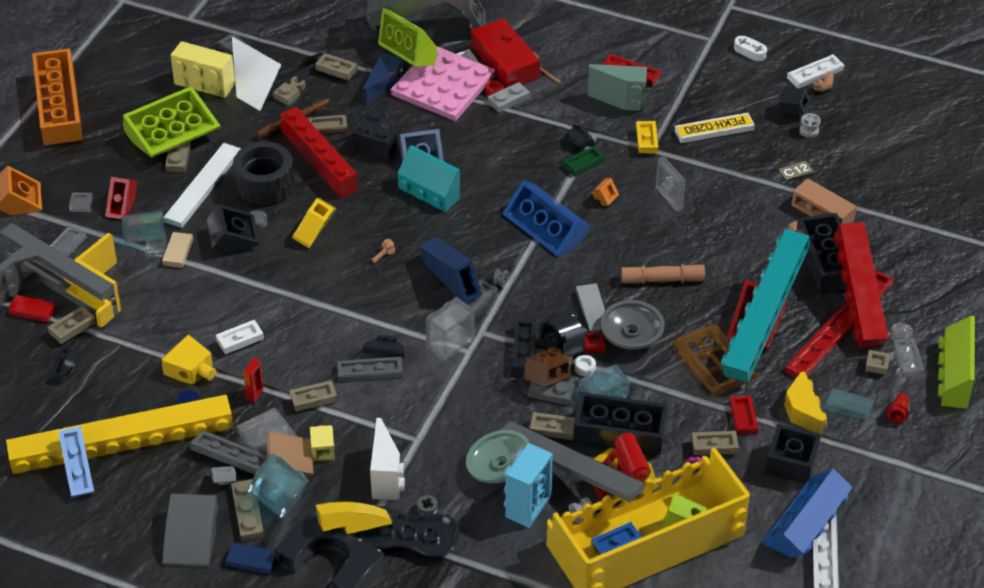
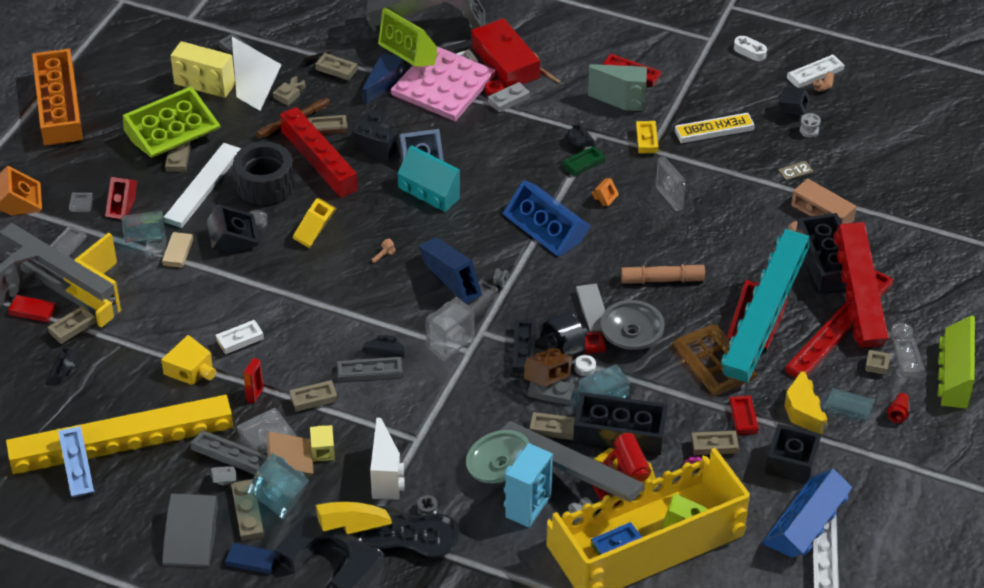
clear blue tile [177,390,199,404] -> none

